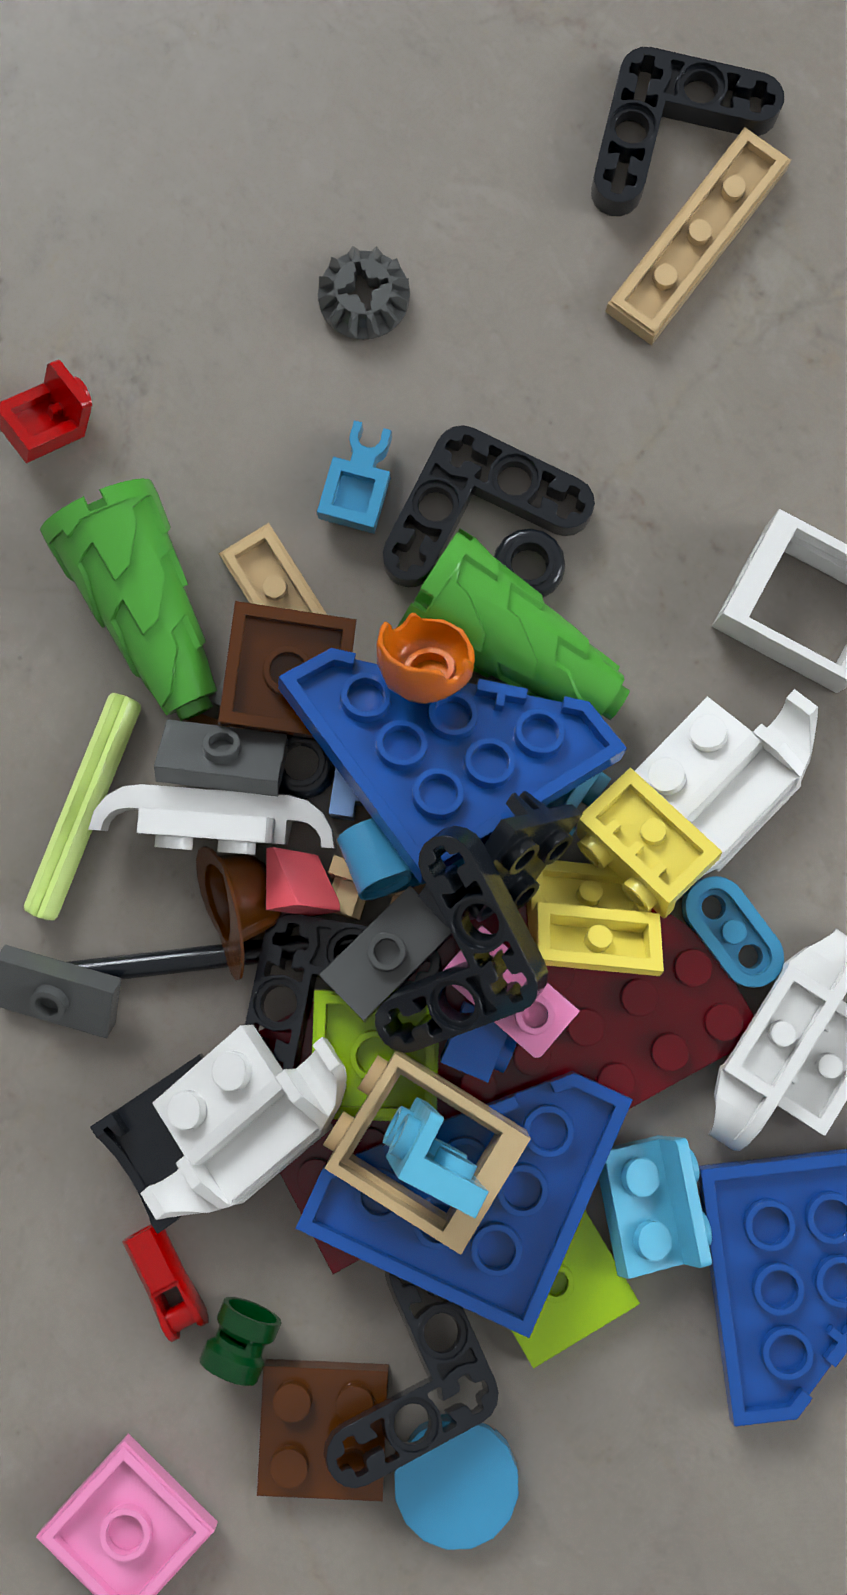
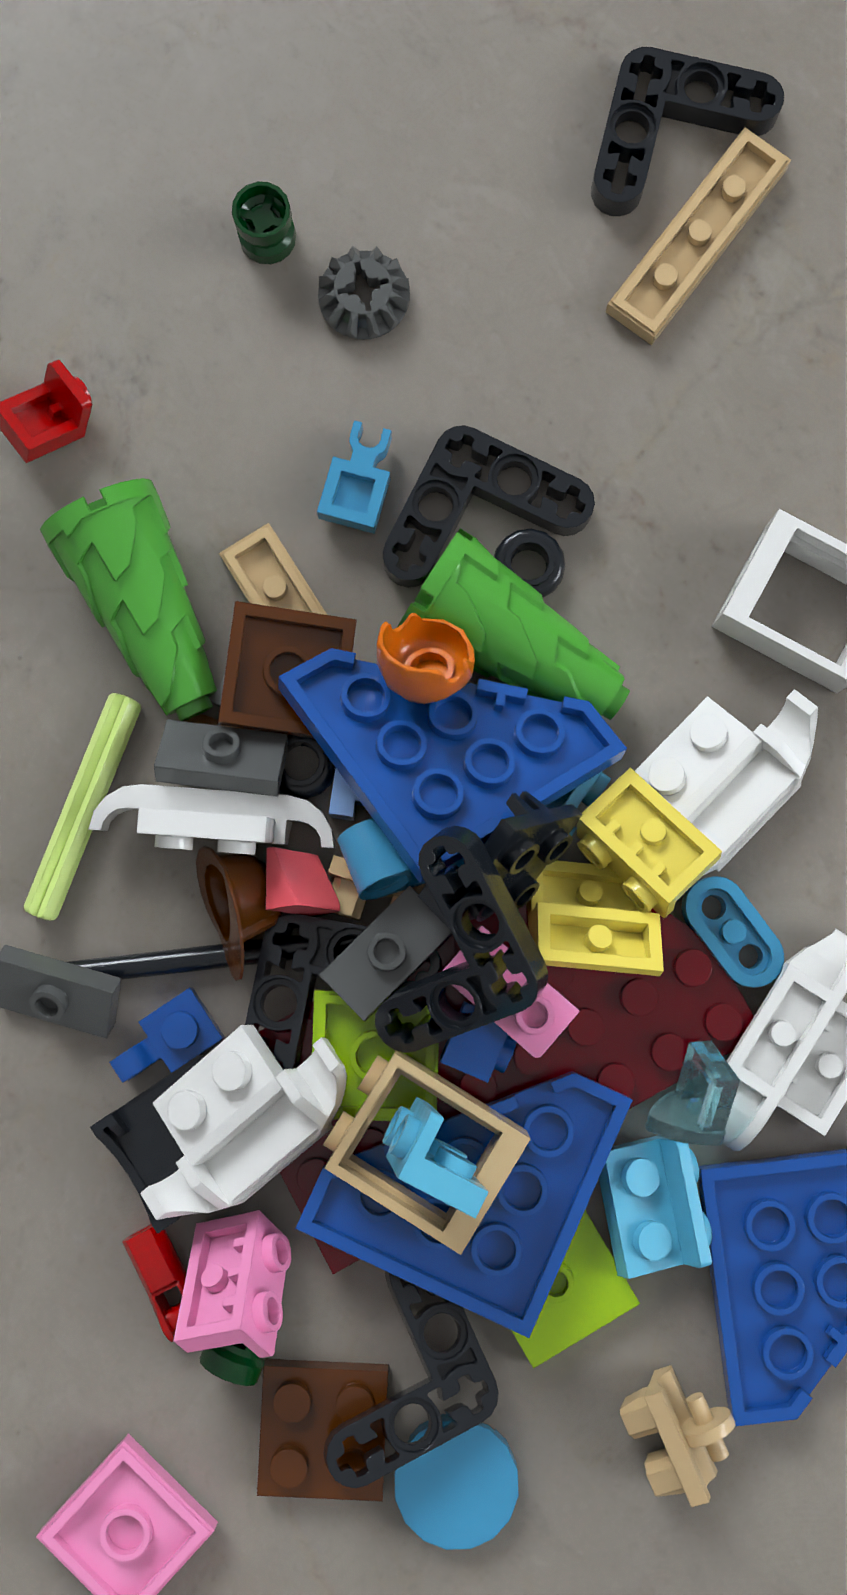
none -> blue plate [109,987,225,1083]
none -> bright pink bracket [173,1210,291,1358]
none -> dark green wheel [232,181,296,265]
none -> tan hips [620,1365,736,1507]
none -> clear light blue tile [645,1041,740,1146]

